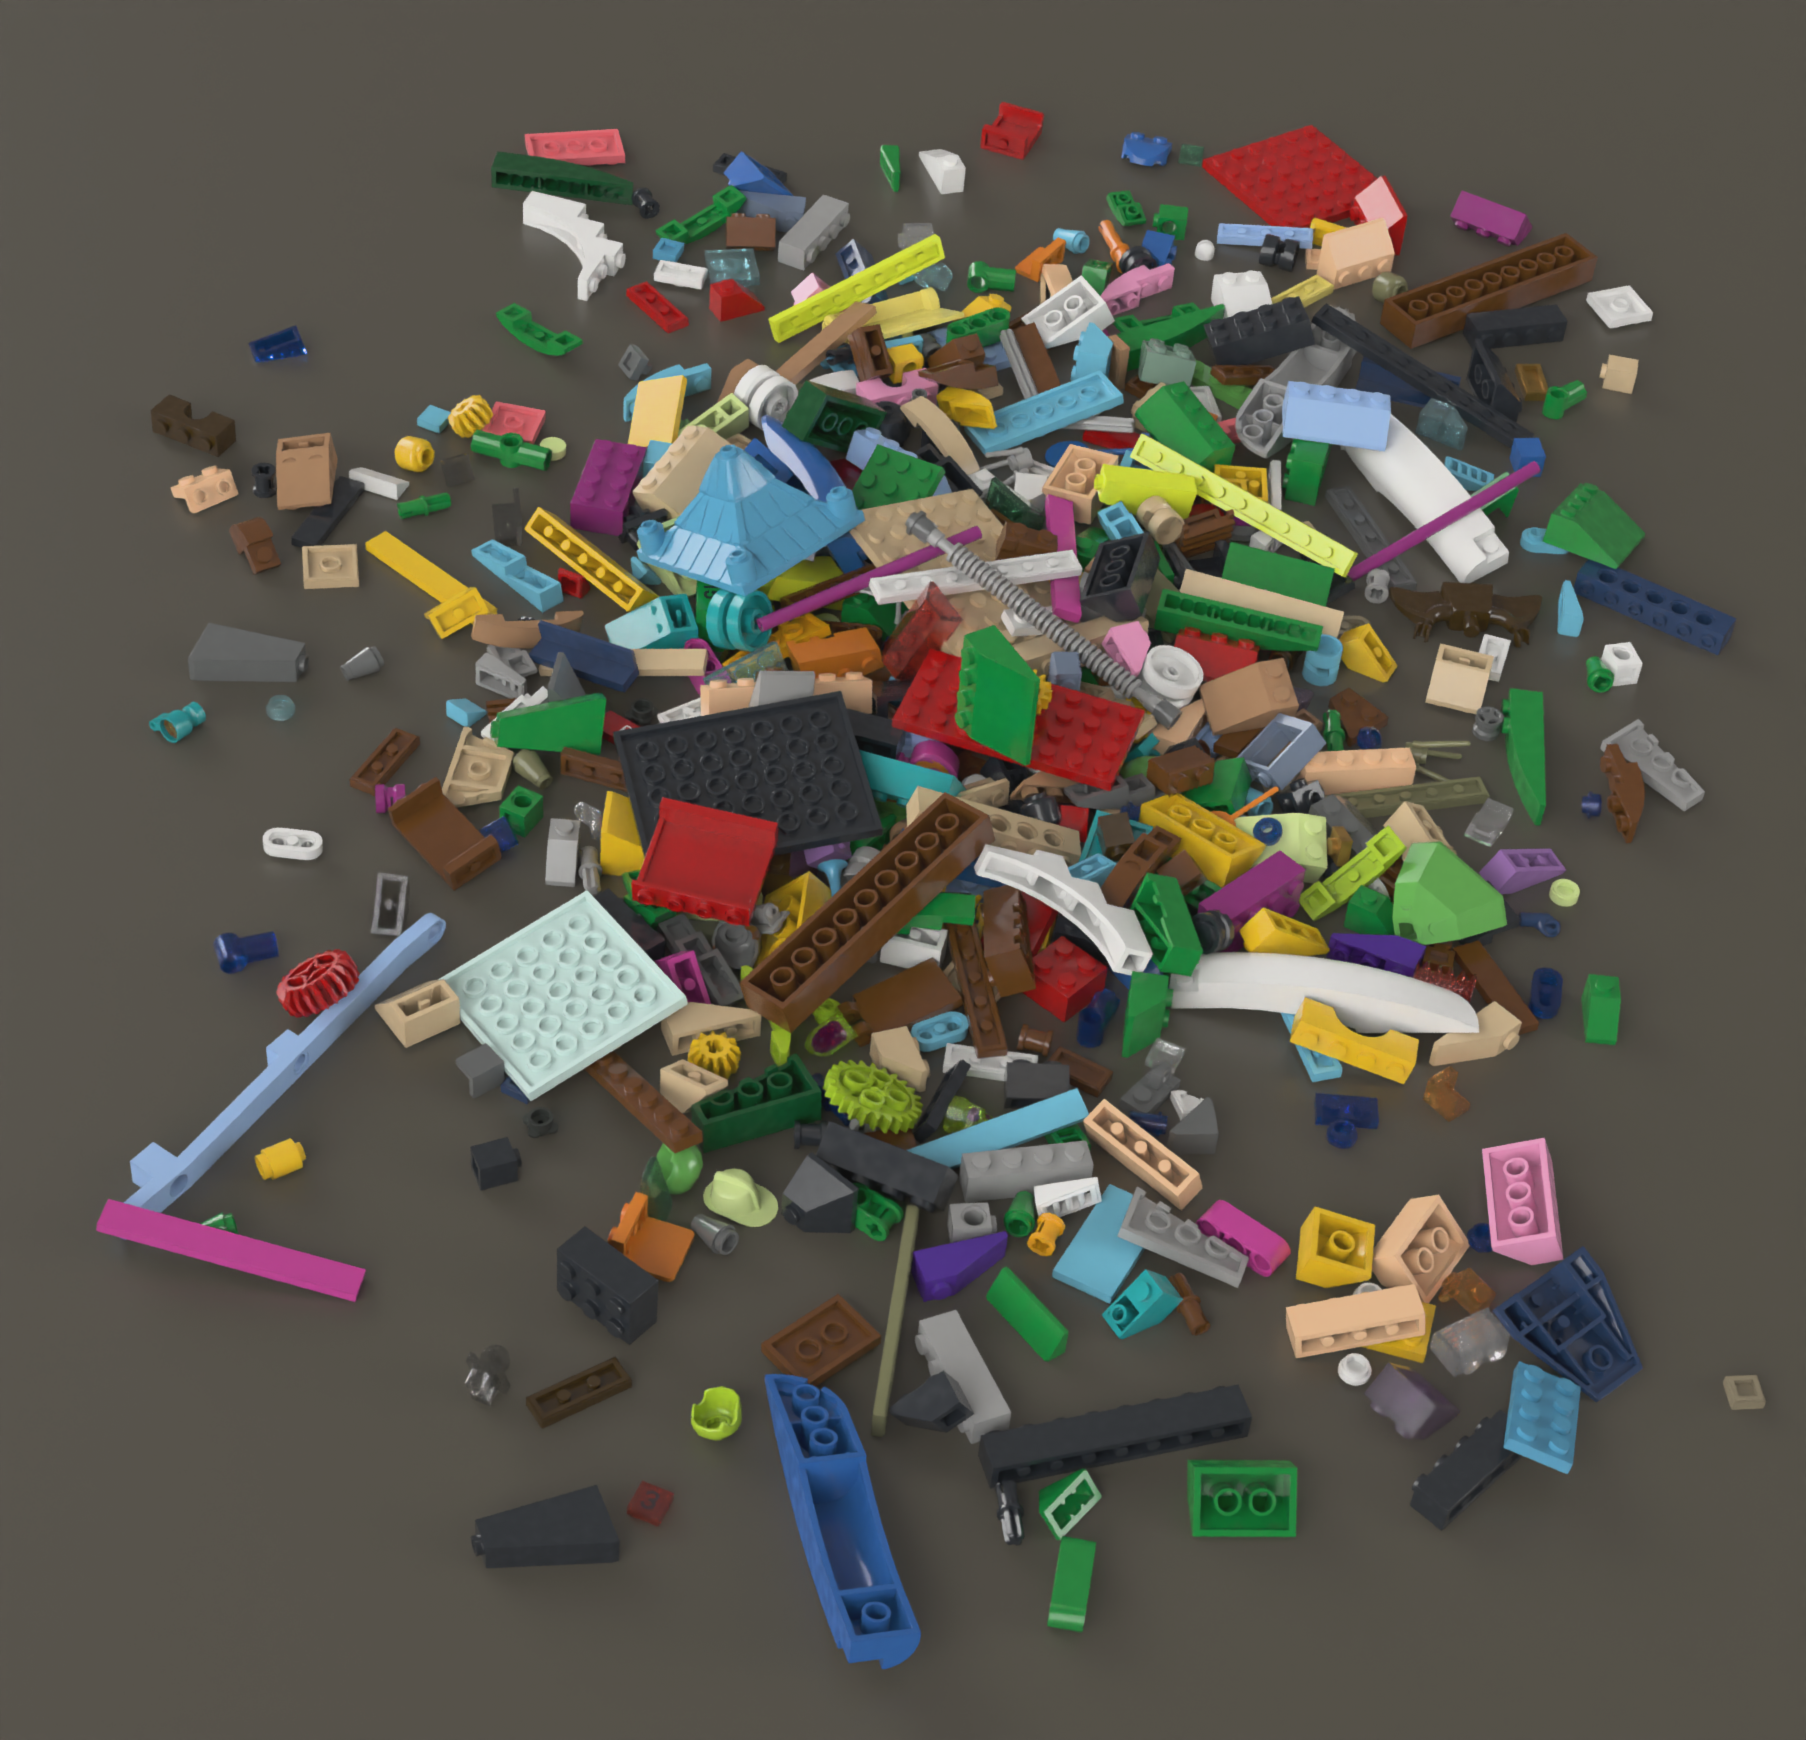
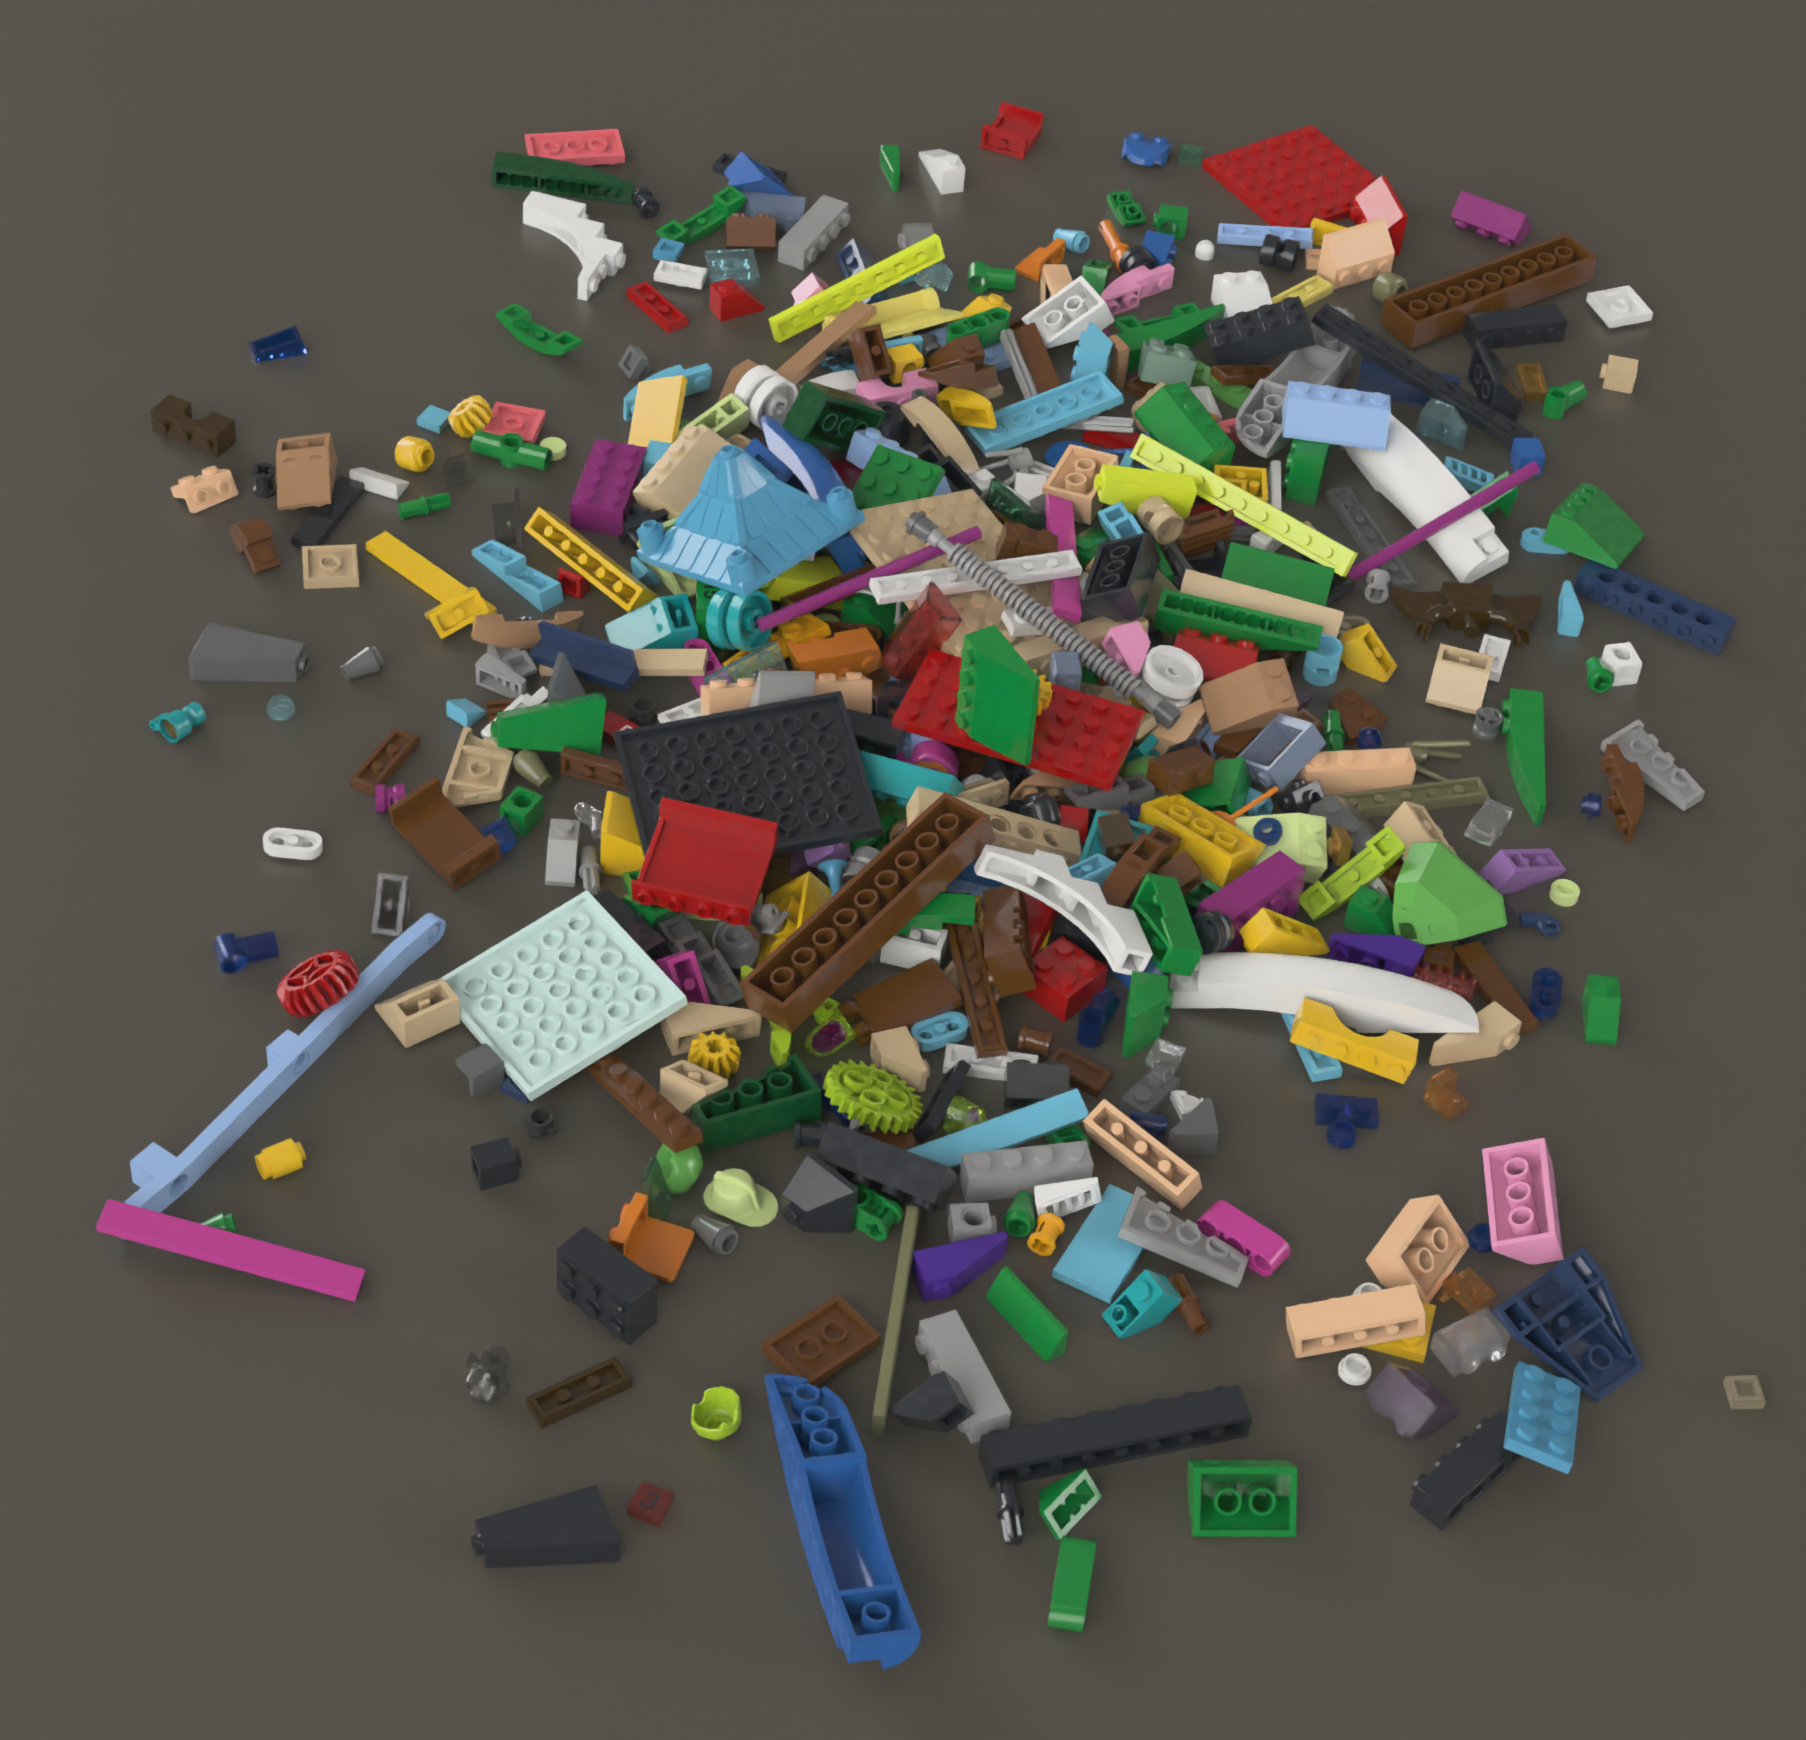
yellow slope [1296,1206,1375,1288] -> none

